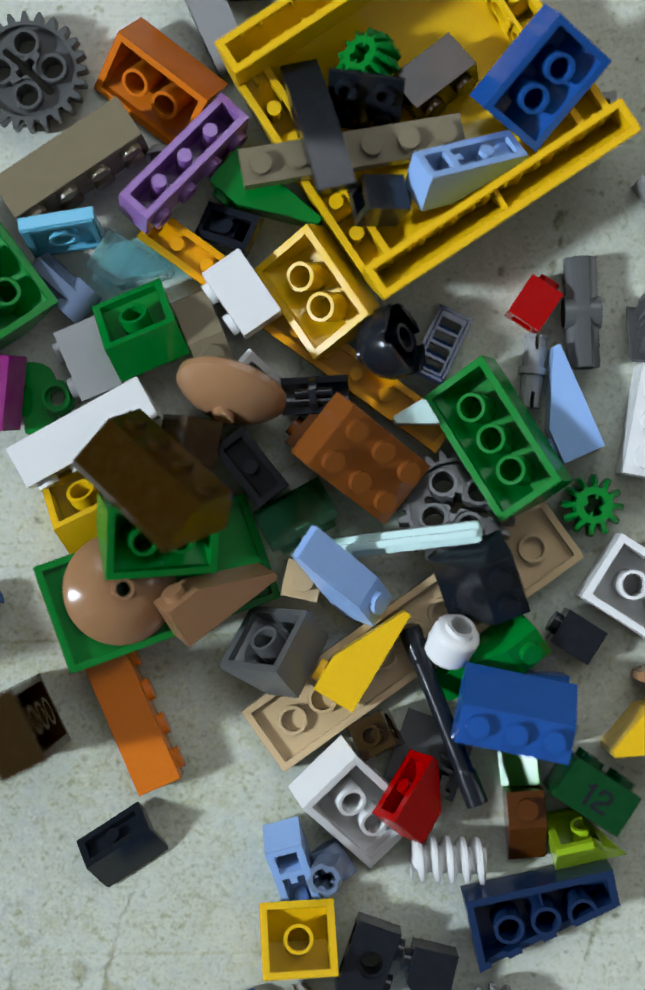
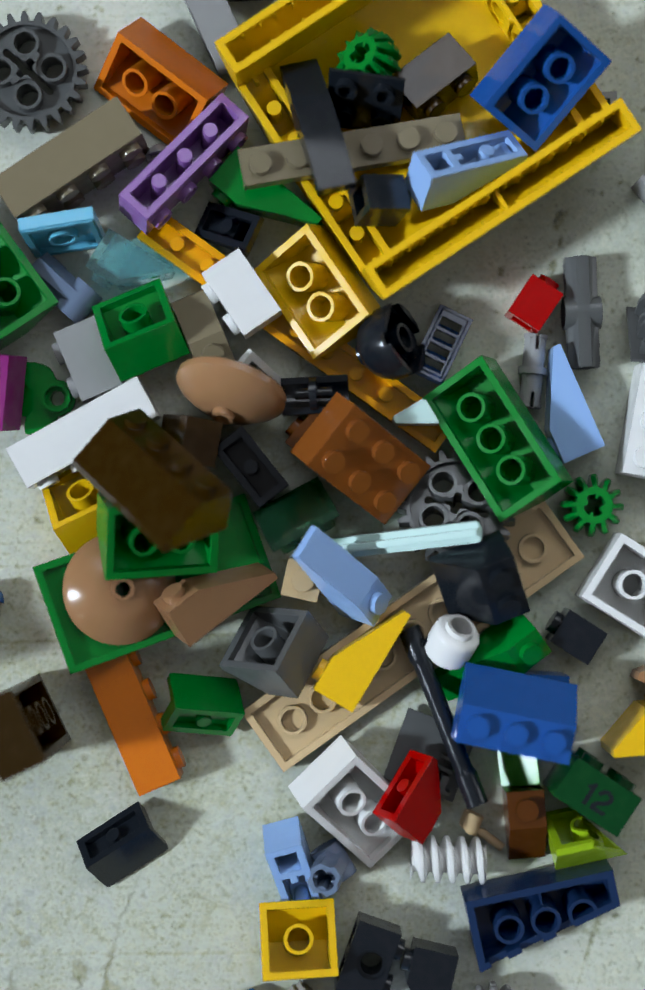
dark brown brick [347,710,405,761] -> none
none -> green panel [161,673,245,736]
none -> tan hand [459,809,505,851]

